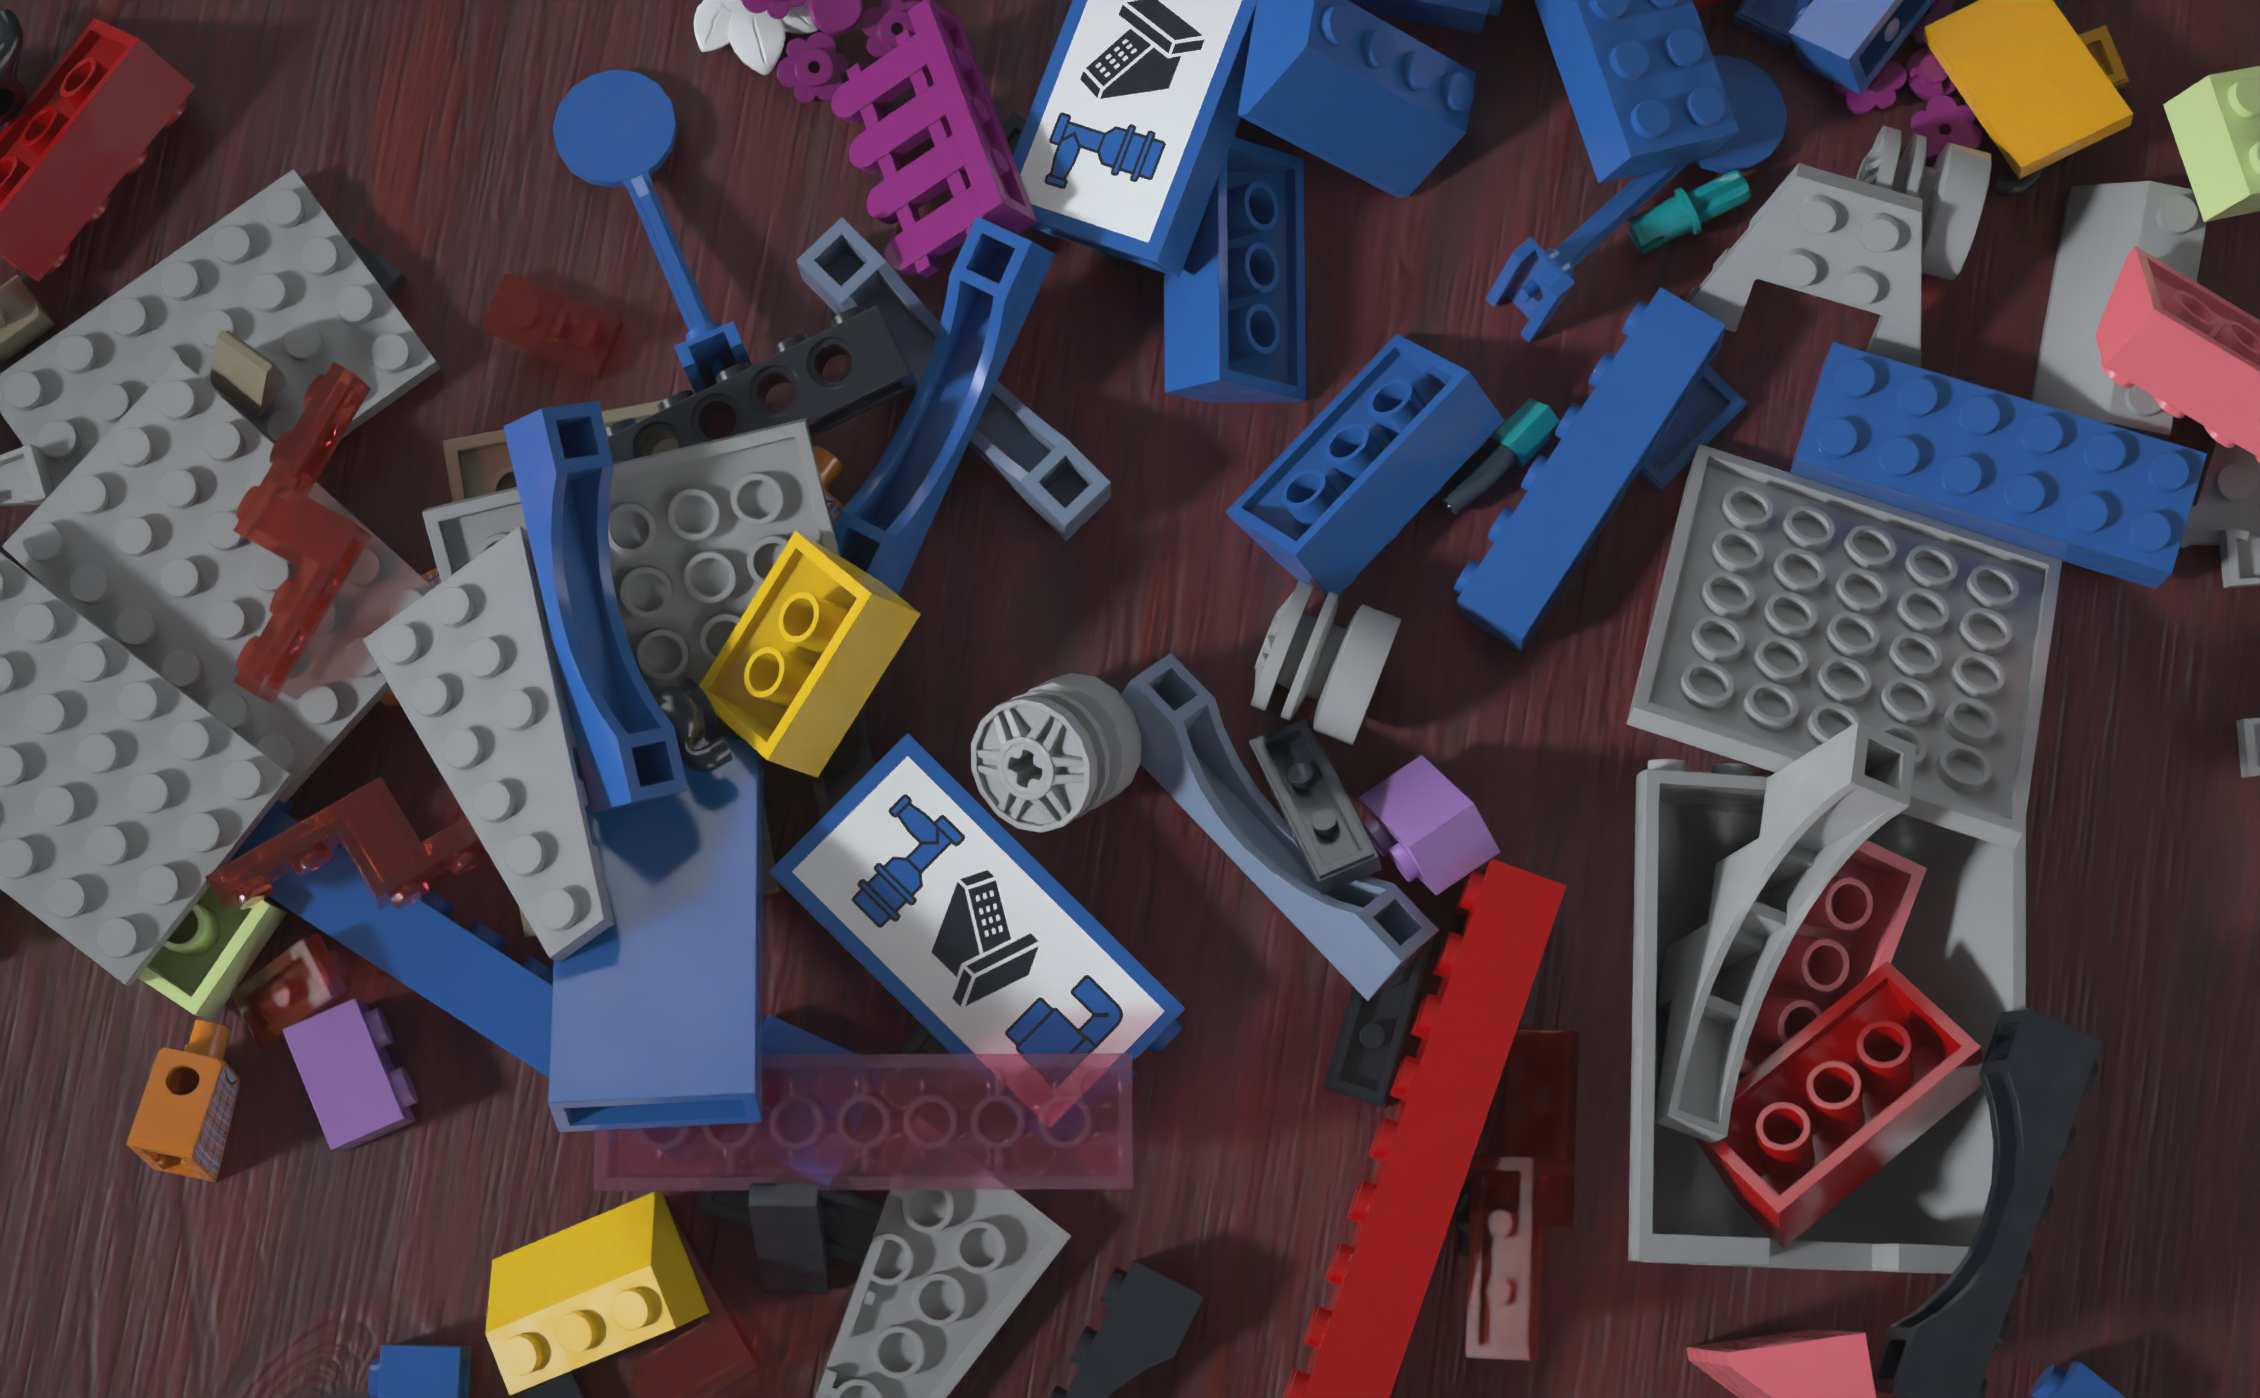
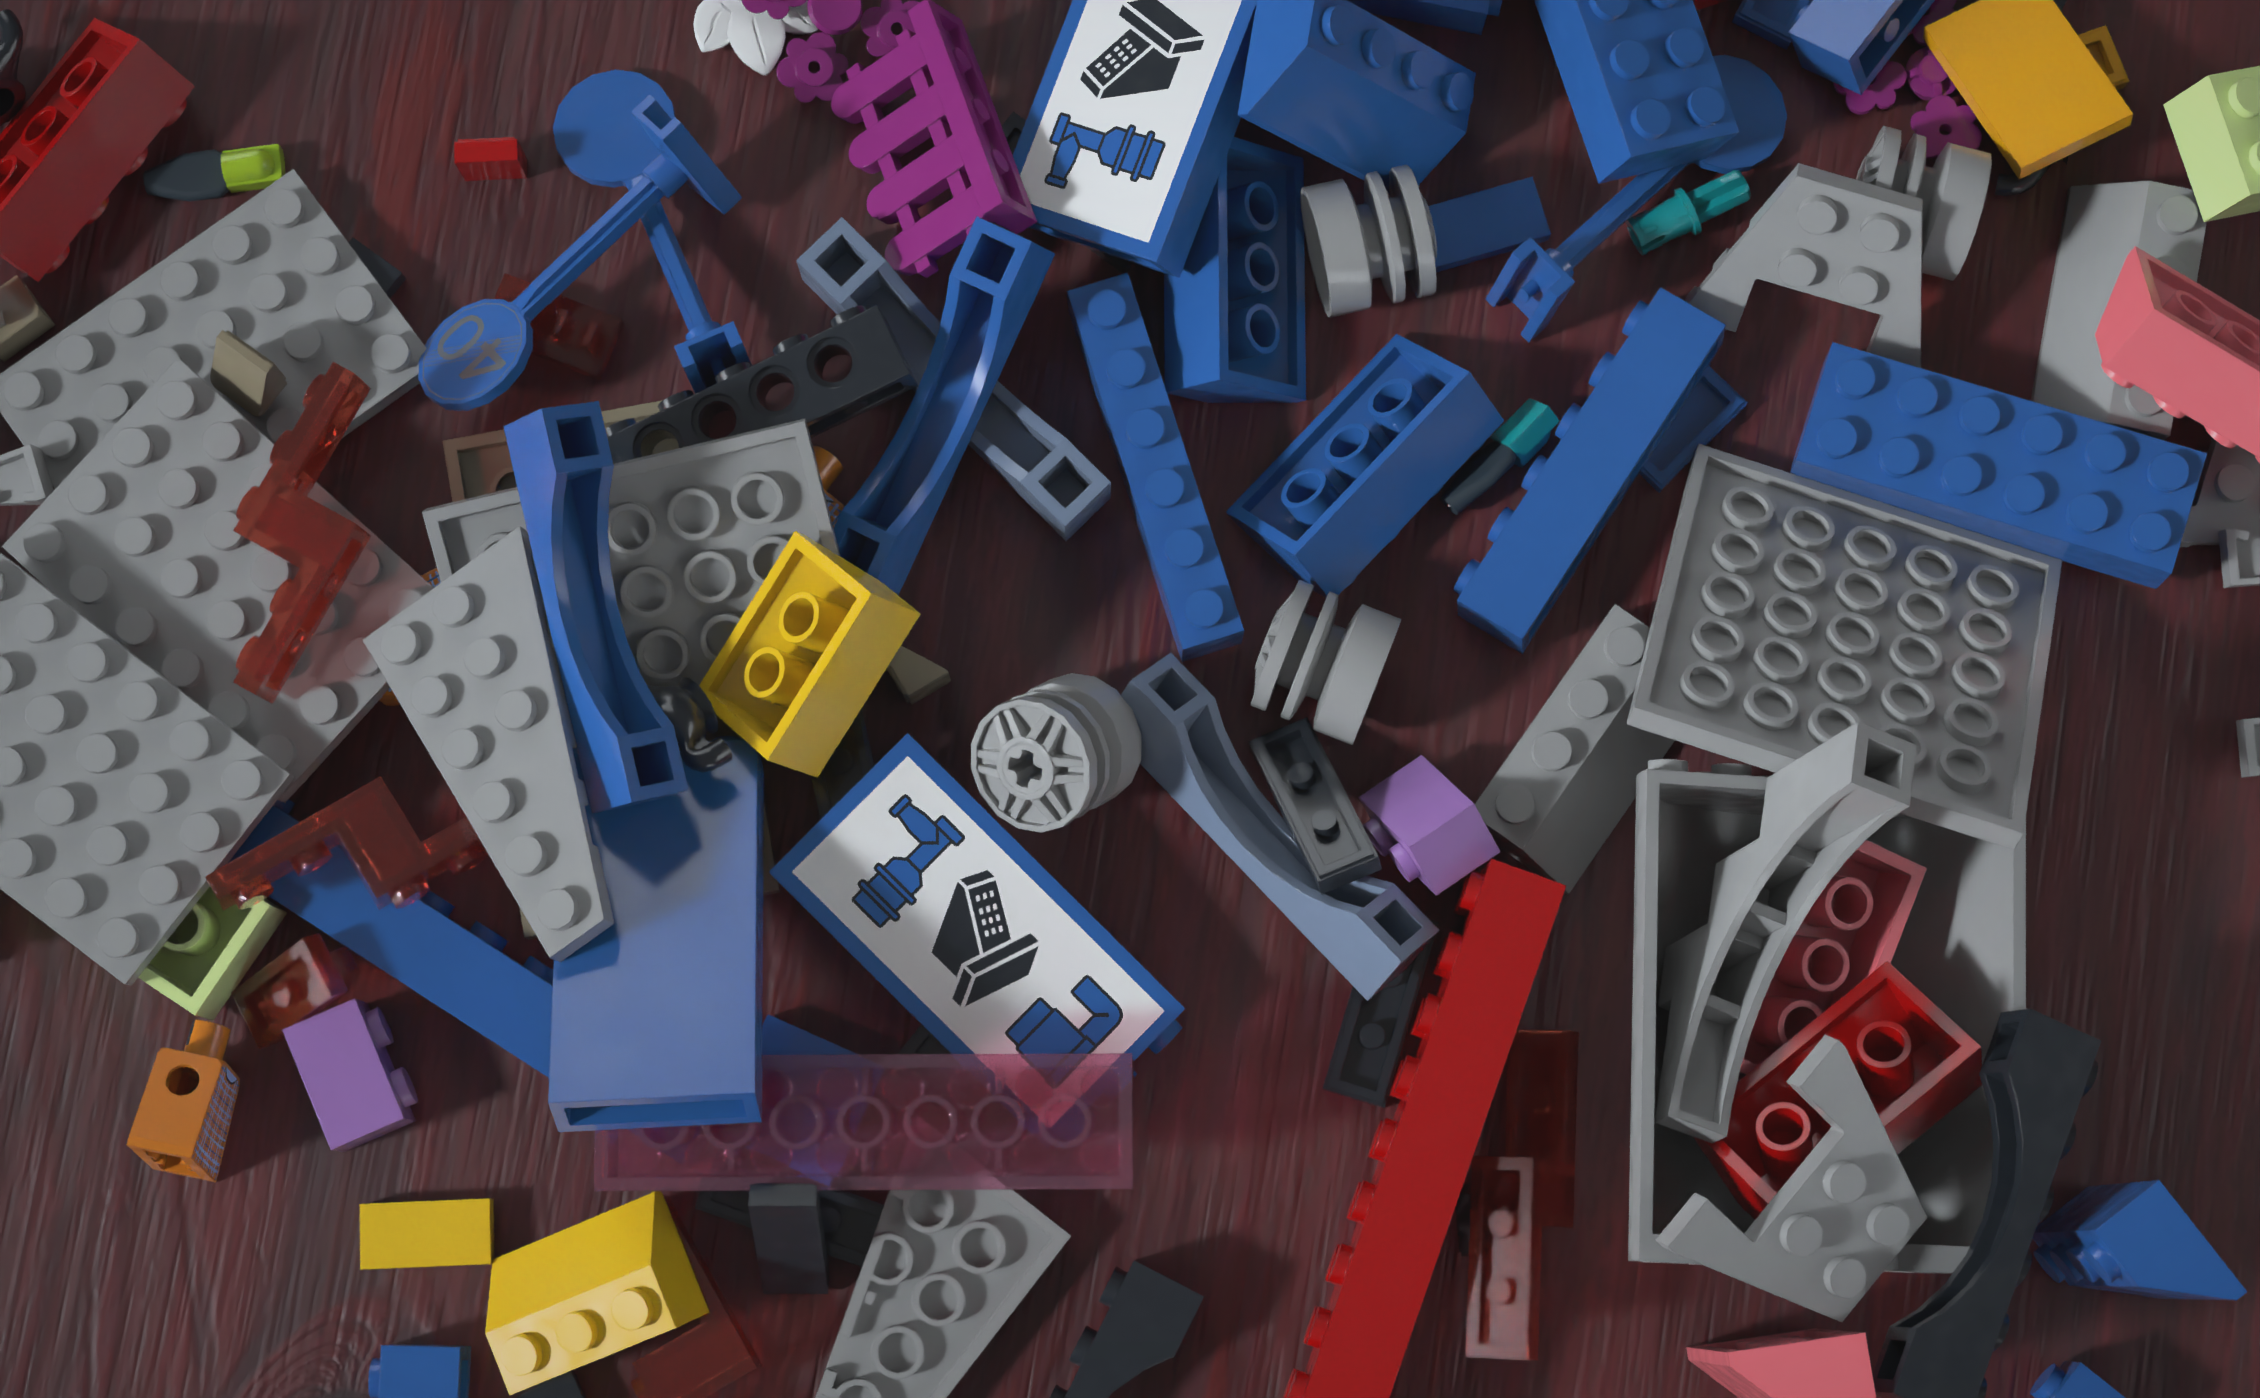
none -> piece [143,144,286,202]
none -> yellow tile [359,1198,494,1270]
none -> blue piece [418,94,742,411]
none -> red tile [454,137,527,181]
none -> dark tan slope [886,646,951,705]
none -> blue brick [1067,273,1244,662]
none -> light grey wheel [1300,165,1437,318]
none -> blue tile [1428,176,1551,272]
none -> light grey slope [1475,604,1675,895]
none -> light grey wing [1656,1035,1927,1322]
none -> blue slope [2032,1180,2247,1300]

